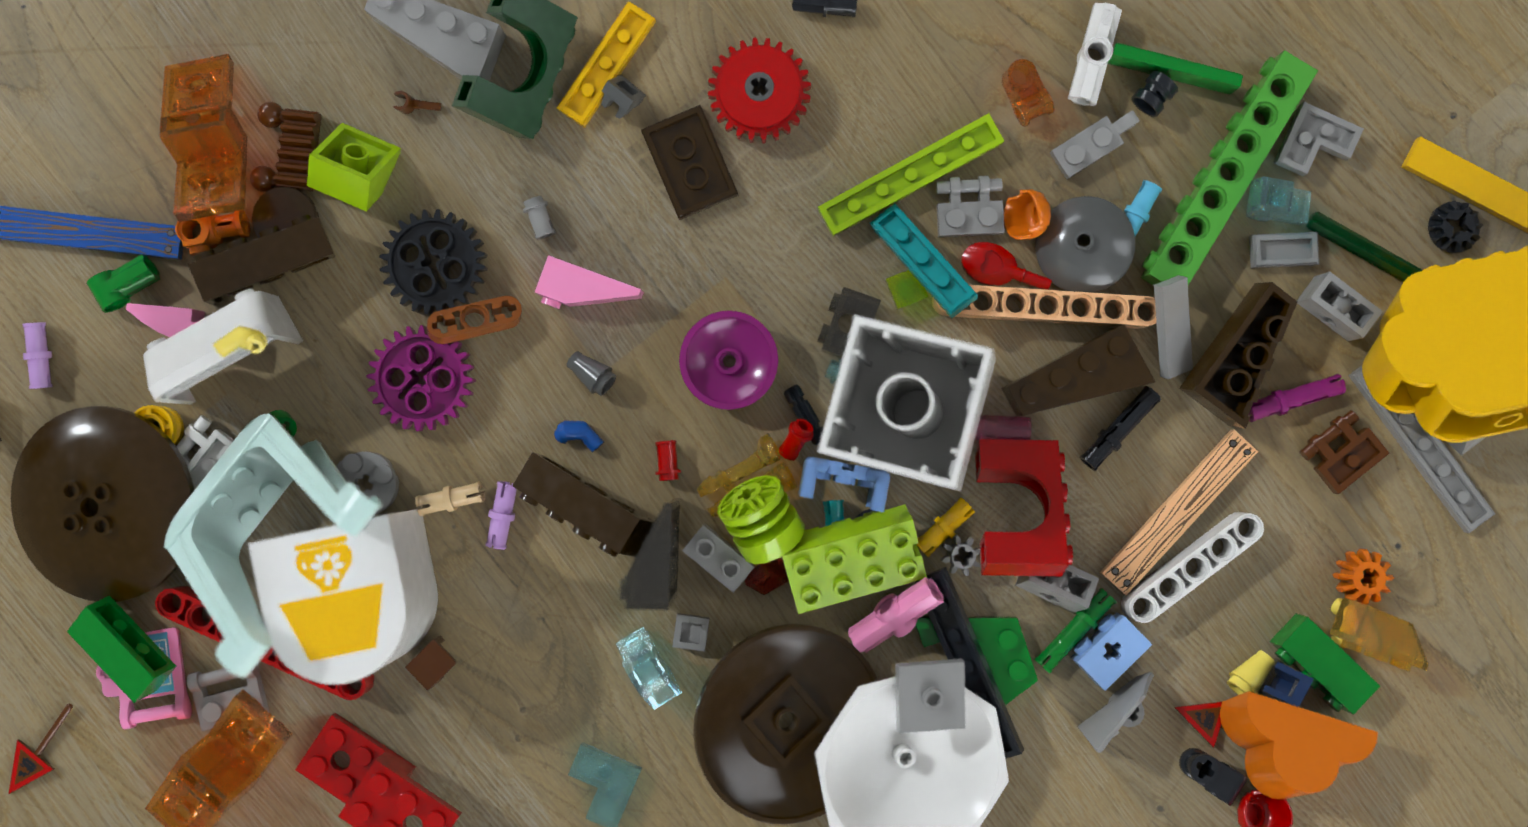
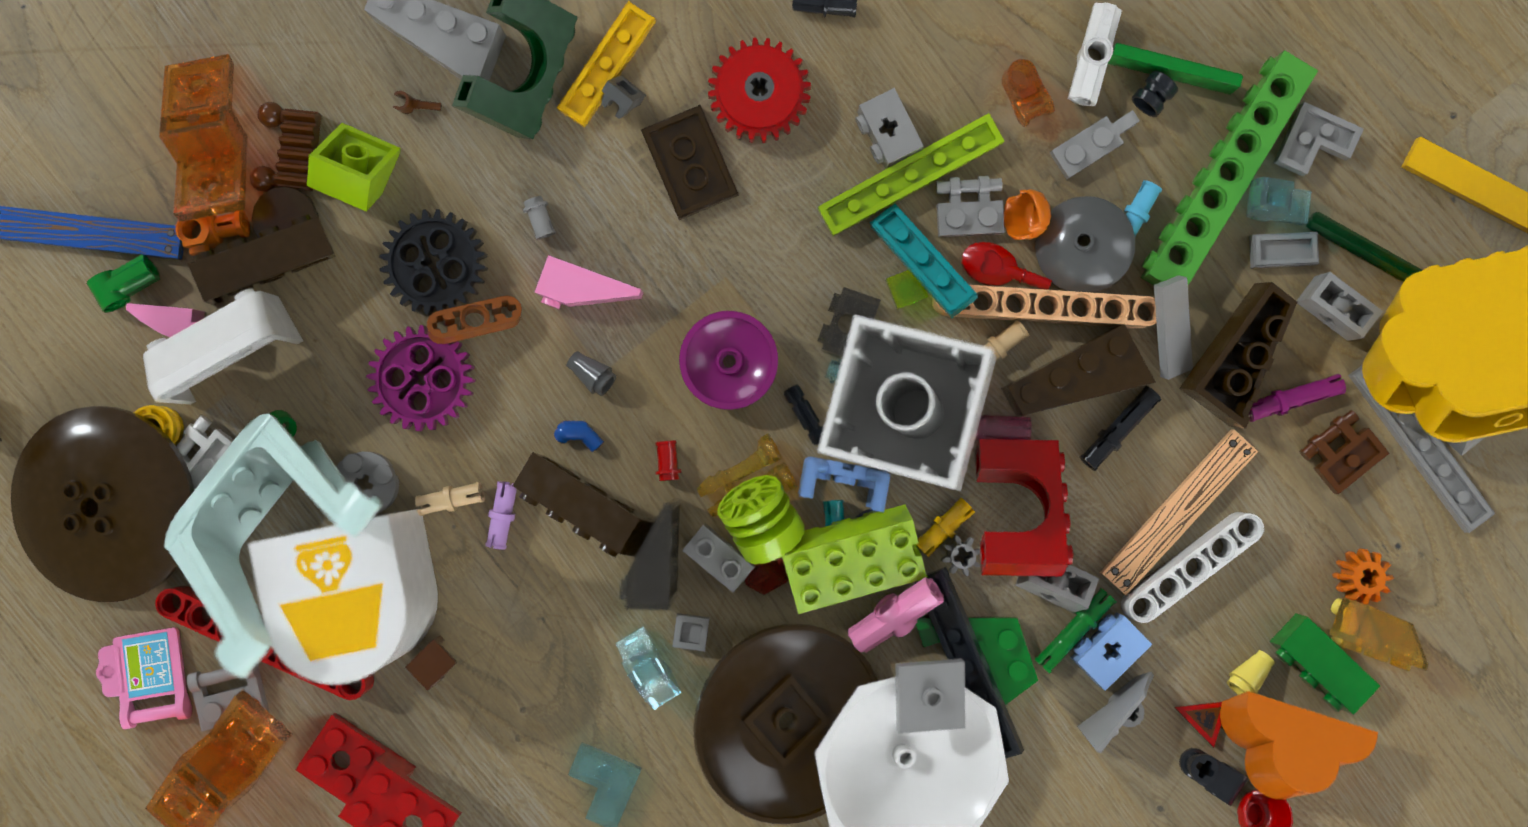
piece [8,703,73,794] -> none
lavender pin [22,322,53,389] -> none
green brick [67,596,177,703] -> none
light yellow arm [213,326,267,357] -> none
red pin [778,419,814,461] -> none
dark blue window [1263,661,1314,707] -> none
black gear [1428,200,1484,253] -> none
none -> light grey brick [855,88,924,169]
none -> tan pin [983,320,1029,360]

